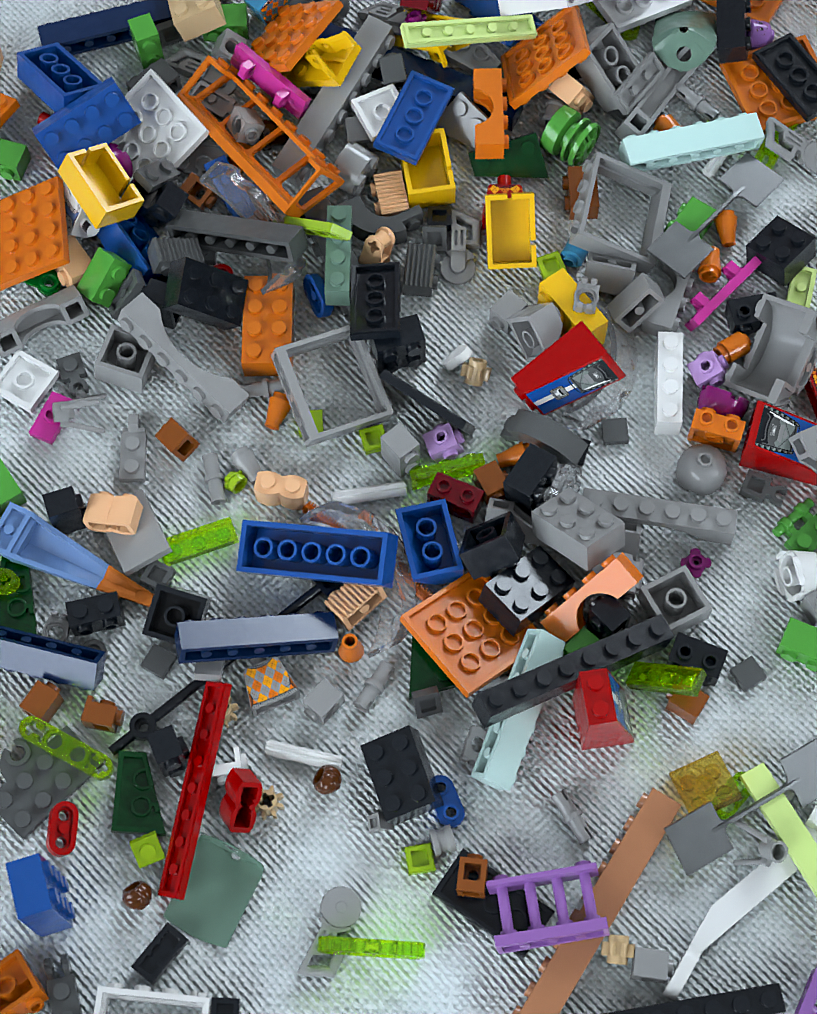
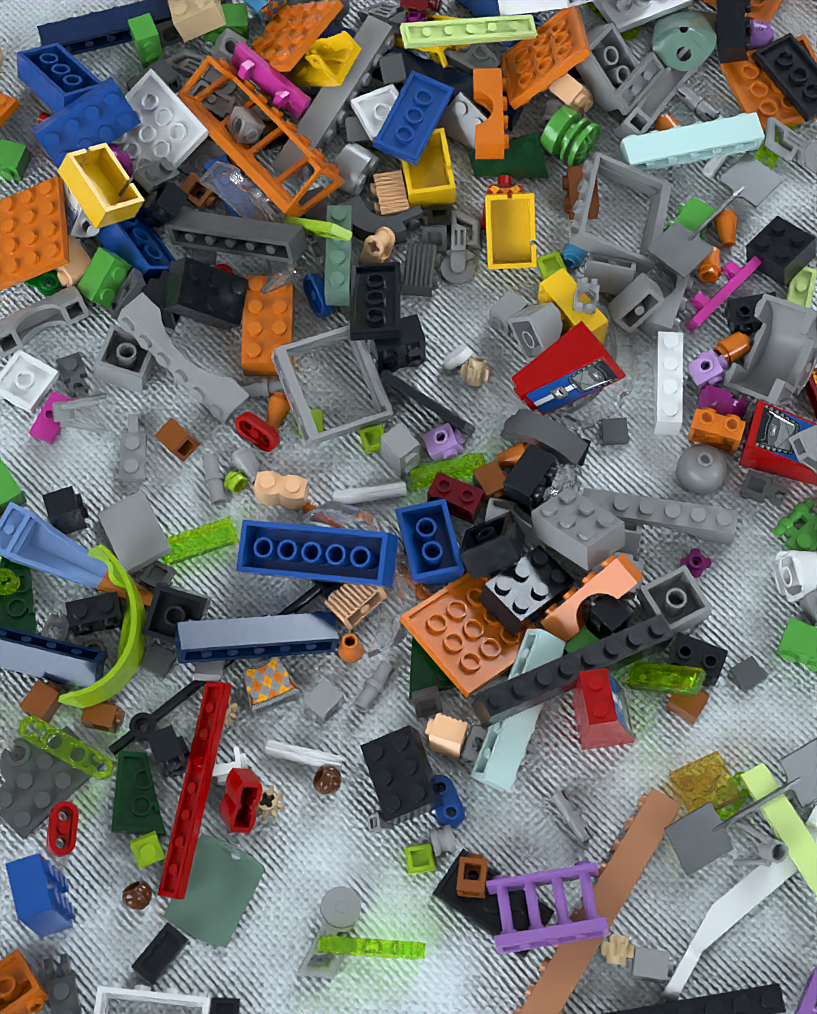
light nougat brick [82,491,143,535] -> none
dark grey brick [147,237,205,276] -> none
none -> lime windscreen [58,544,147,708]
none -> red plate [235,412,280,452]
none -> light nougat brick [425,713,468,760]

